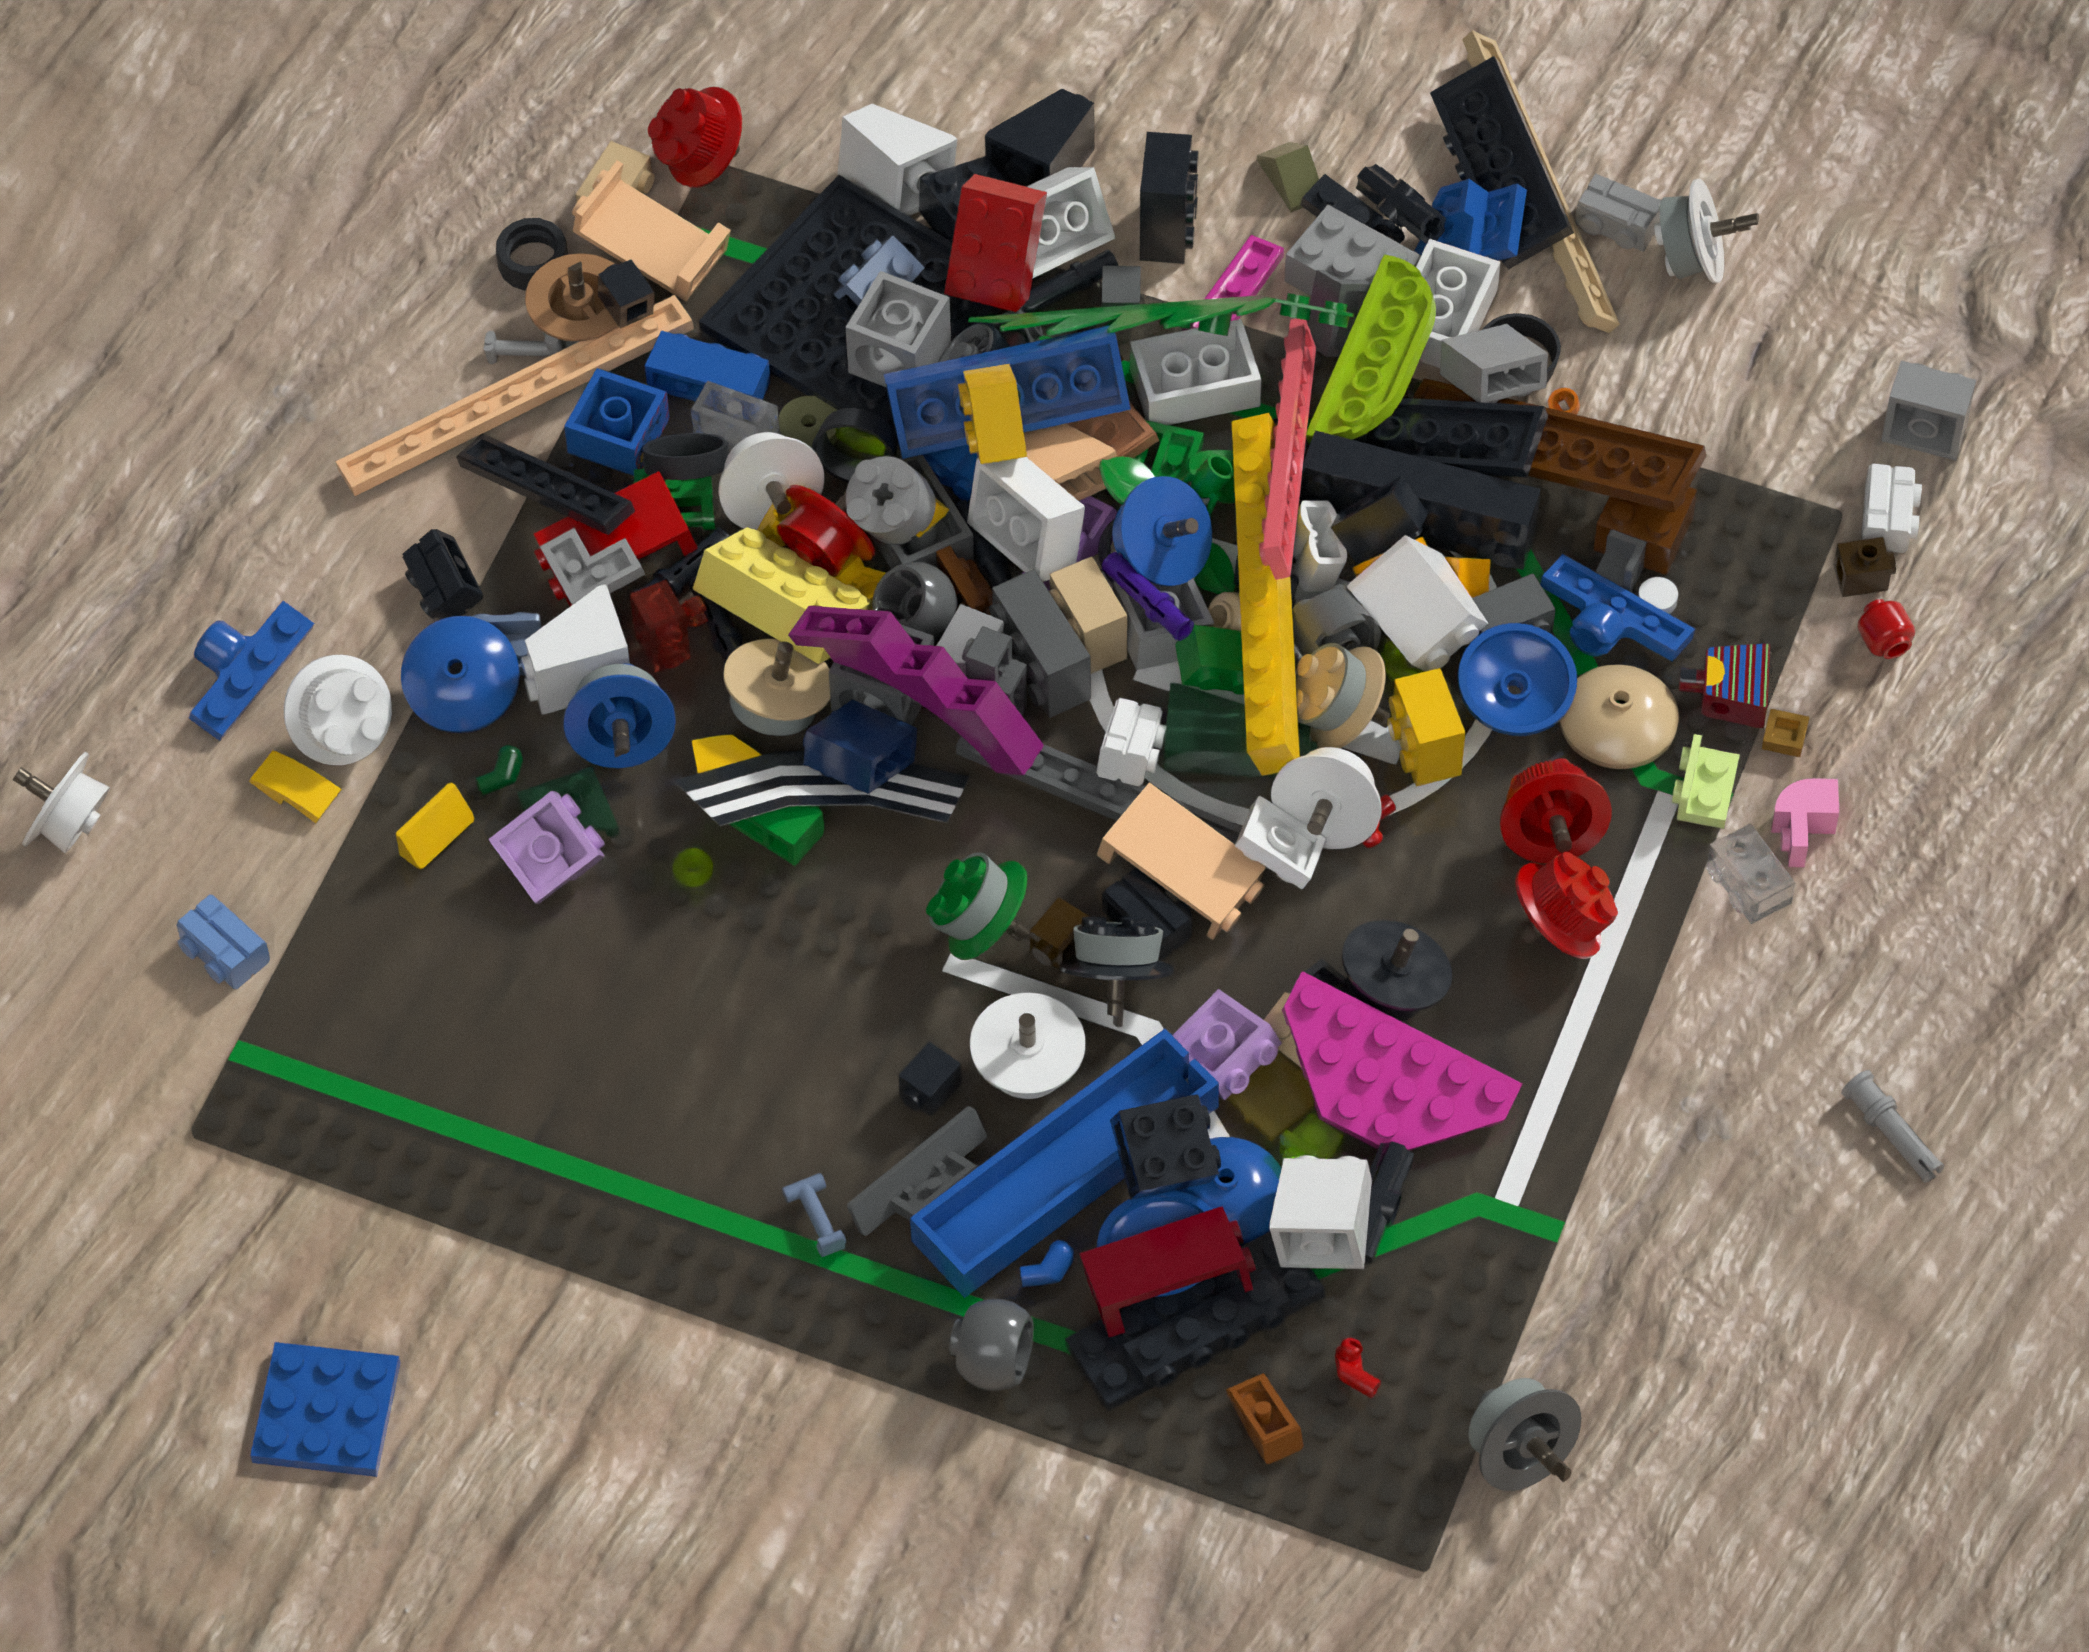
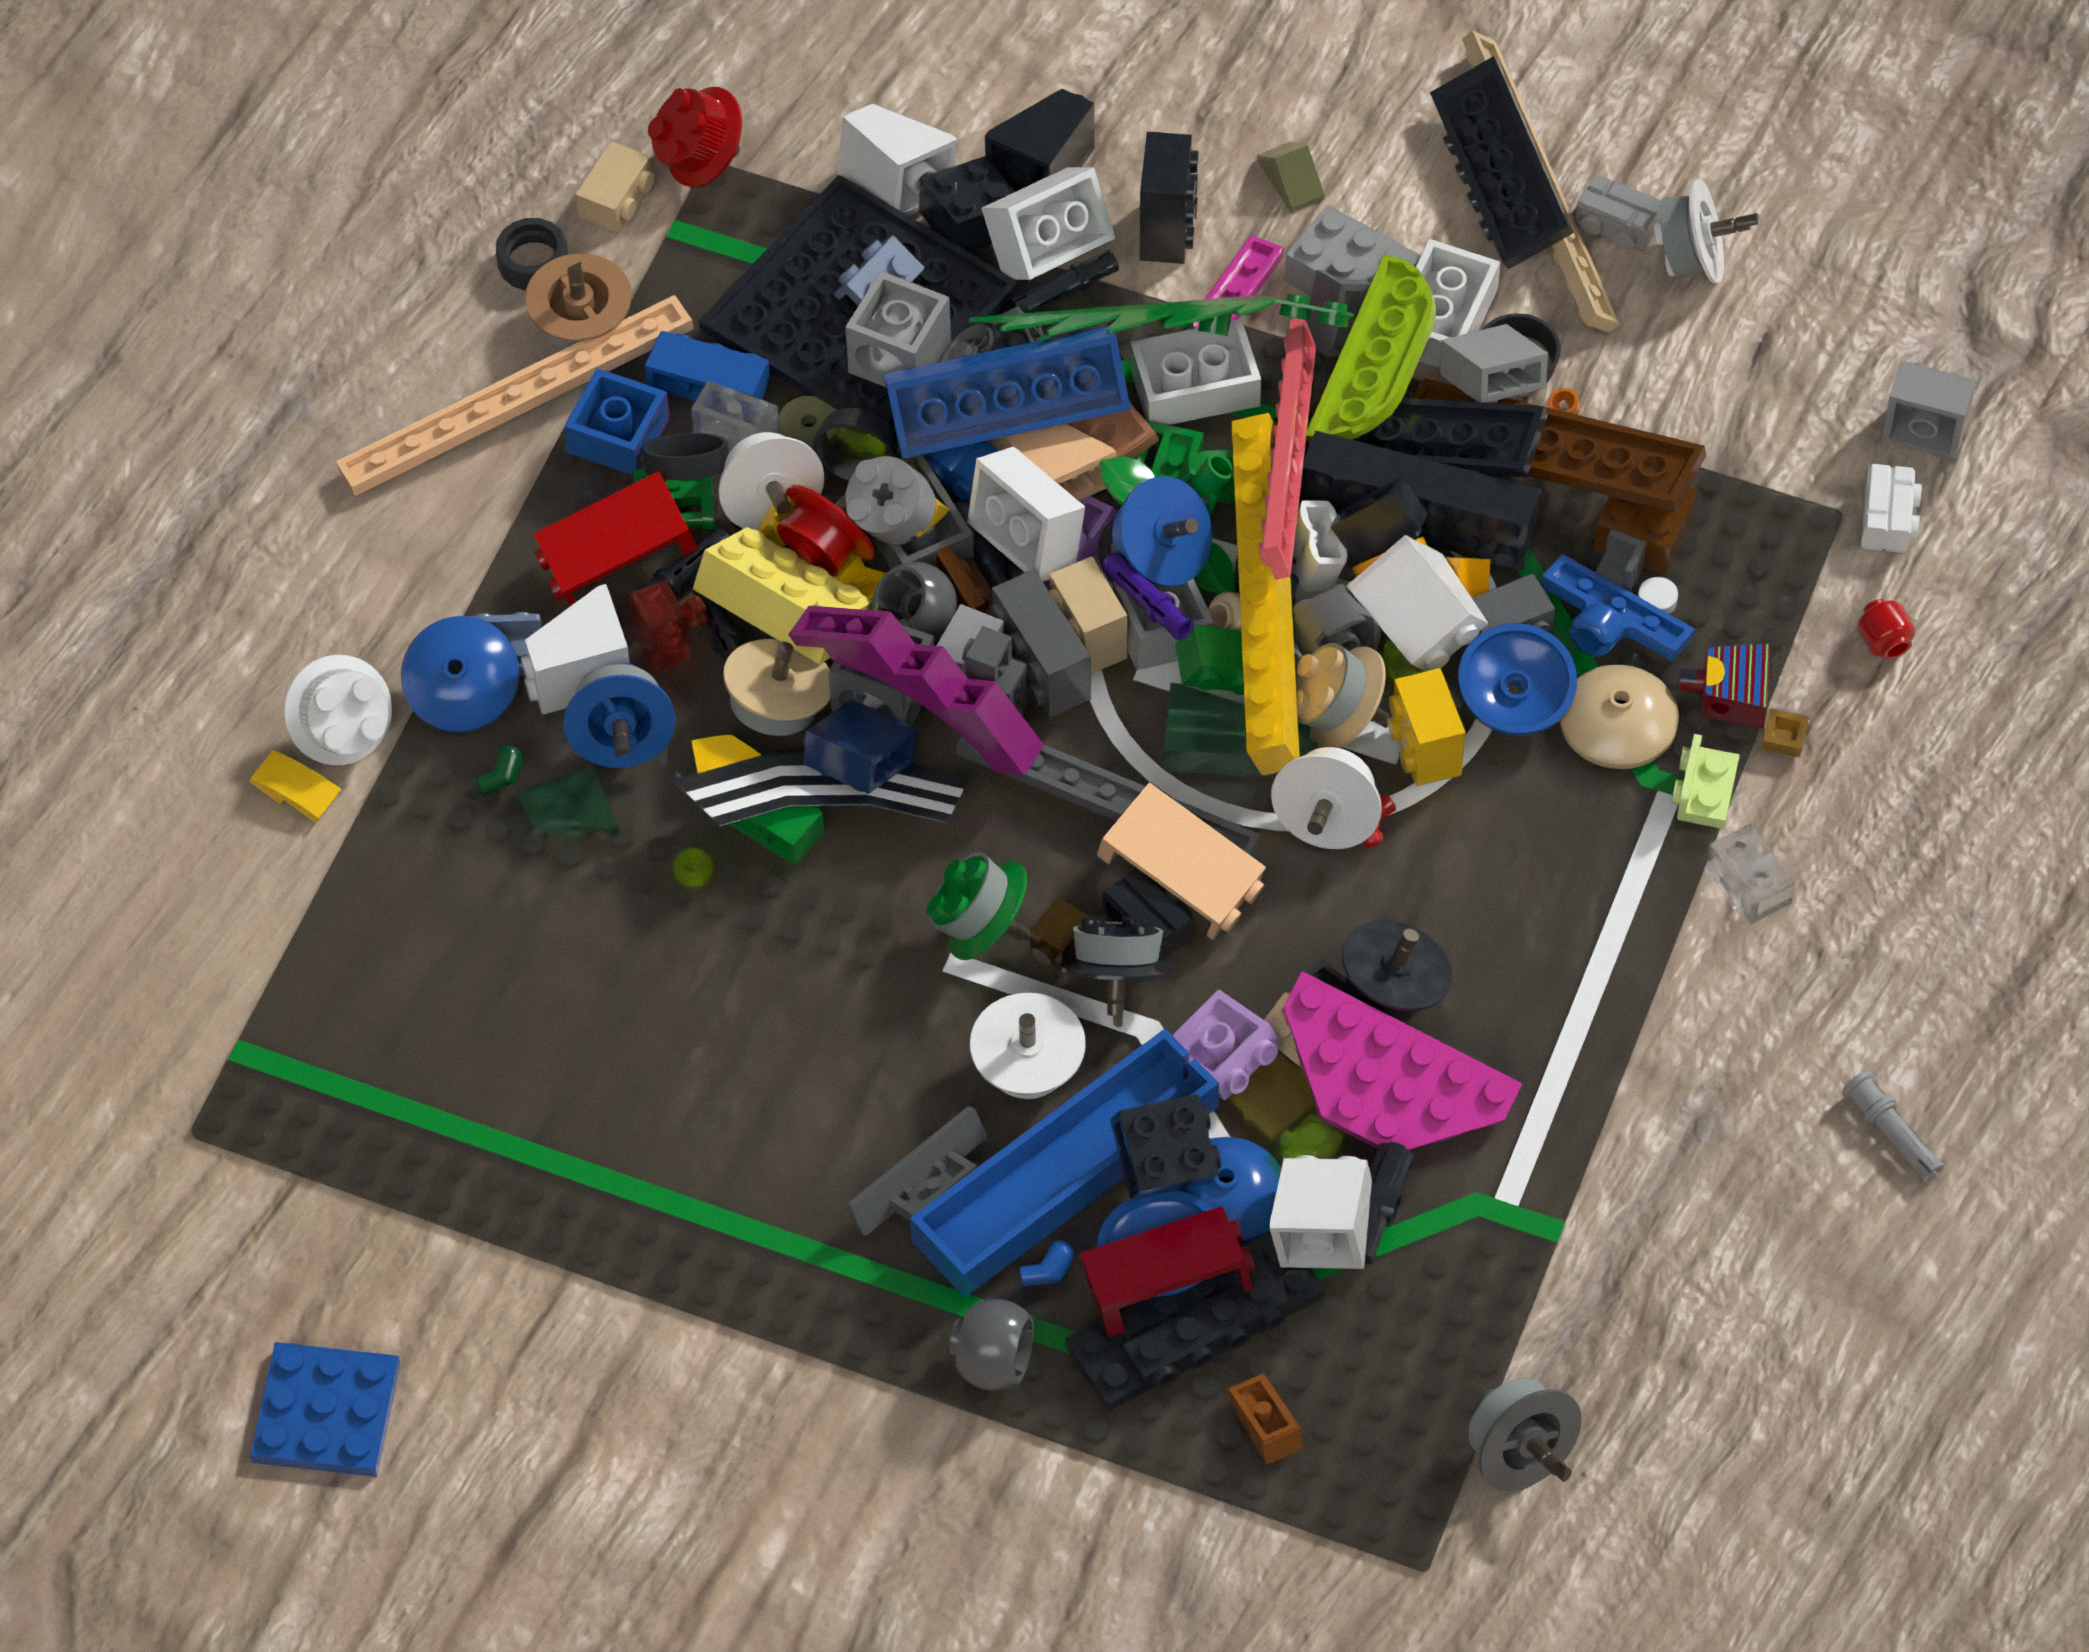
white piece [13,752,110,853] -> none
medium blue brick [176,895,270,989] -> none
blue plate [188,601,315,741] -> none
yellow slope [396,782,474,870] -> none
black brick [402,529,484,620] -> none
black tile [456,433,635,535] -> none
light grey piece [484,331,563,364] -> none
lavender plate [488,791,605,904] -> none
light grey plate [540,528,645,605] -> none
light nougat panel [572,160,731,301] -> none
black brick [598,259,654,329] -> none
sand blue piece [782,1173,847,1257] -> none
black brick [898,1041,962,1117] -> none
red brick [944,174,1047,312] -> none
yellow brick [958,364,1027,464] -> none
white brick [1096,698,1167,786] -> none
dark grey panel [1102,266,1141,324] -> none
white plate [1235,795,1326,890] -> none
black hinge [1300,174,1405,244] -> none
red arm [1334,1338,1381,1399] -> none
black piece [1356,164,1446,243] -> none
blue slope [1414,179,1527,261] -> none
red piece [1500,758,1612,863] -> none
red piece [1515,852,1618,959] -> none
bright pink brick [1771,778,1839,867] -> none
dark brown brick [1833,537,1896,597] -> none

